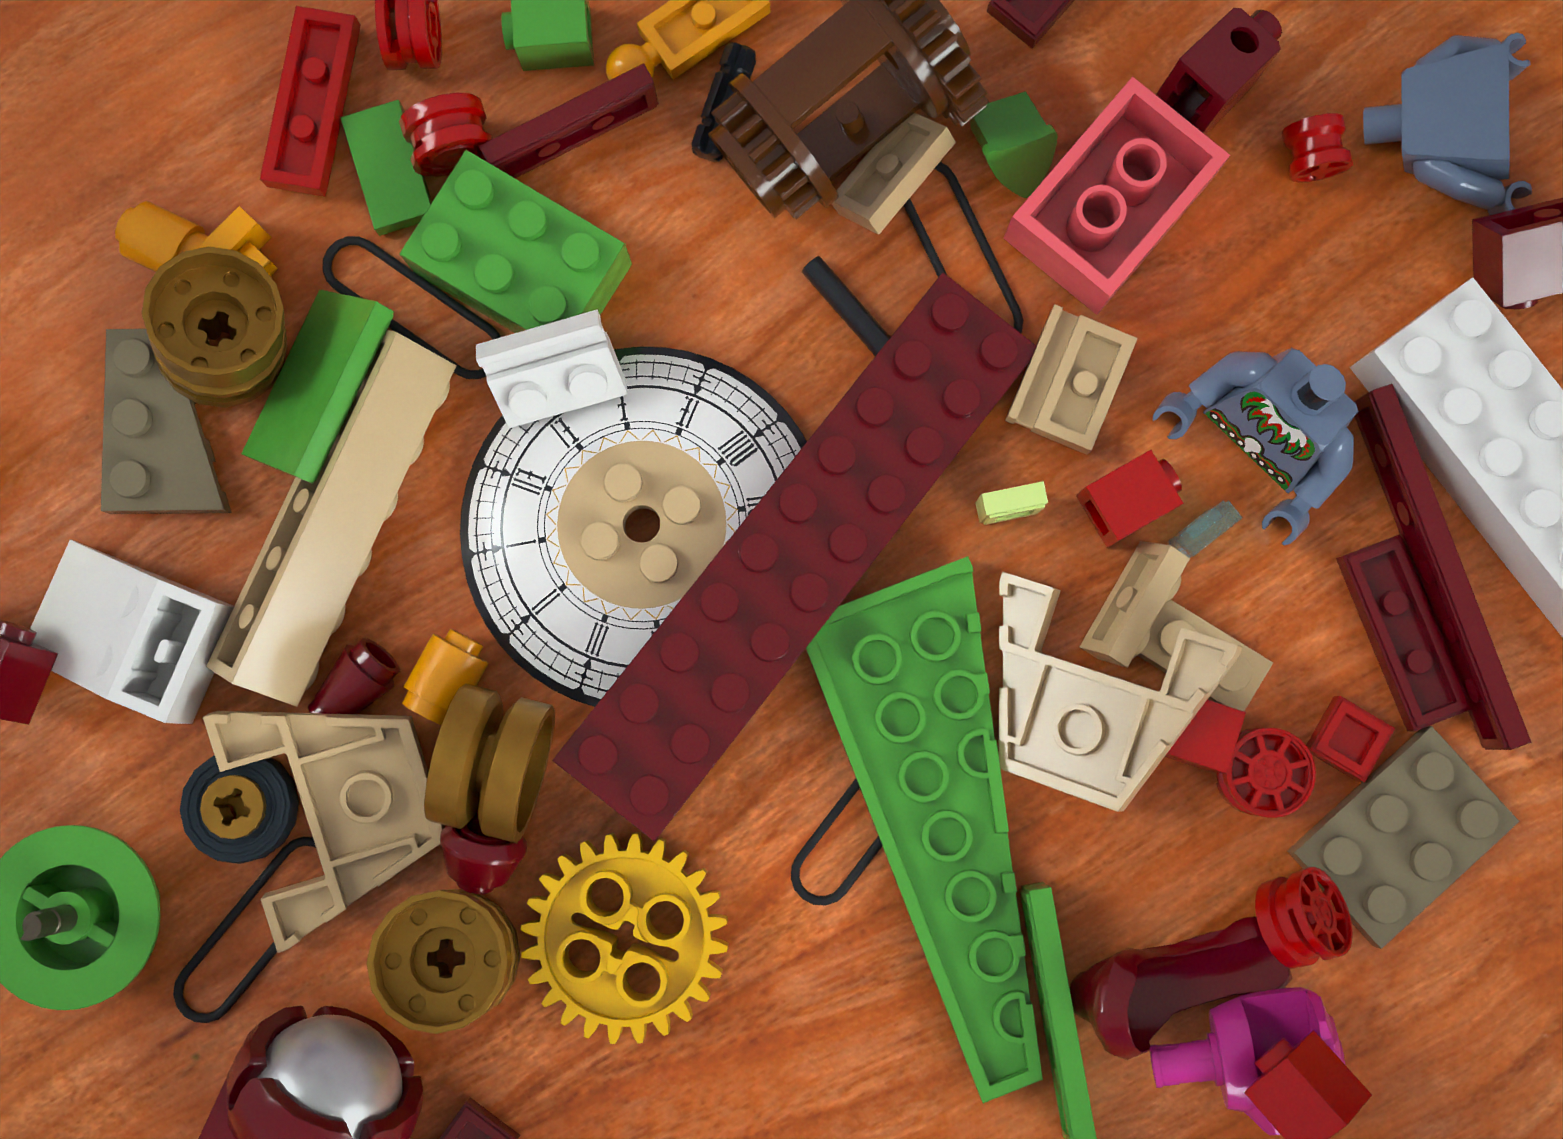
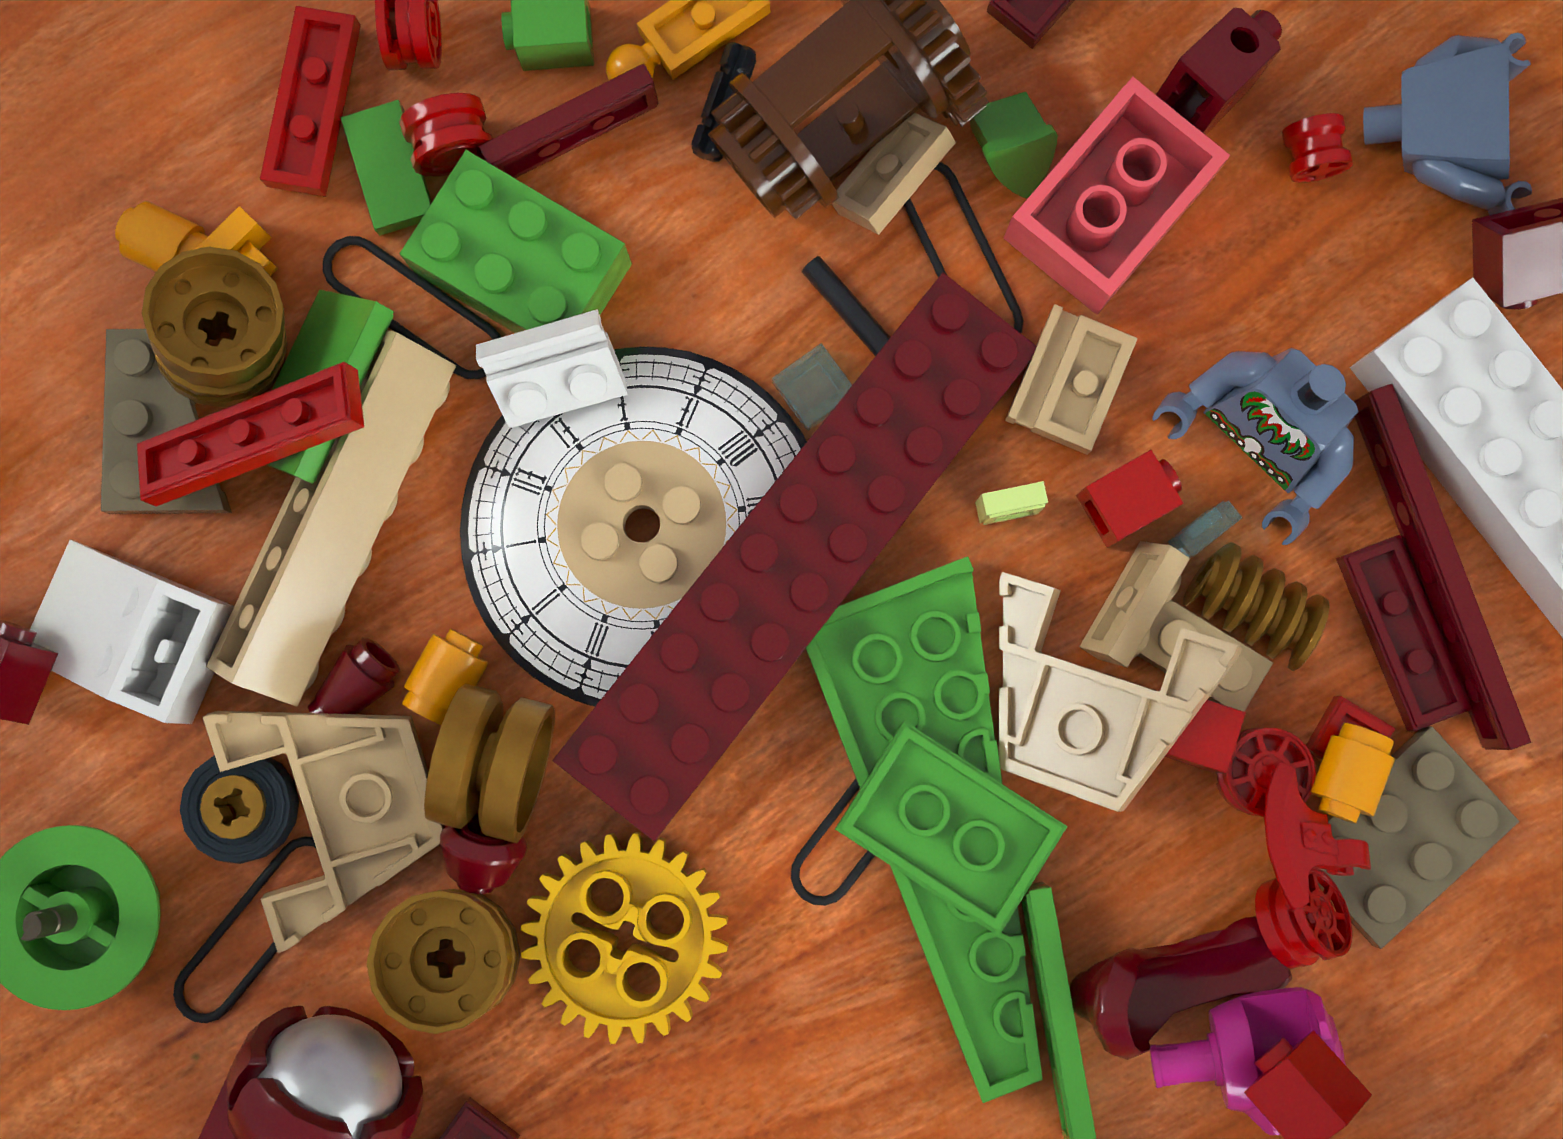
none -> red tile [137,362,364,507]
none -> clear light blue tile [772,343,852,431]
none -> bright green tile [835,721,1068,936]
none -> pearl gold piece [1183,542,1330,671]
none -> red piece [1264,762,1371,910]
none -> light orange brick [1310,723,1395,824]

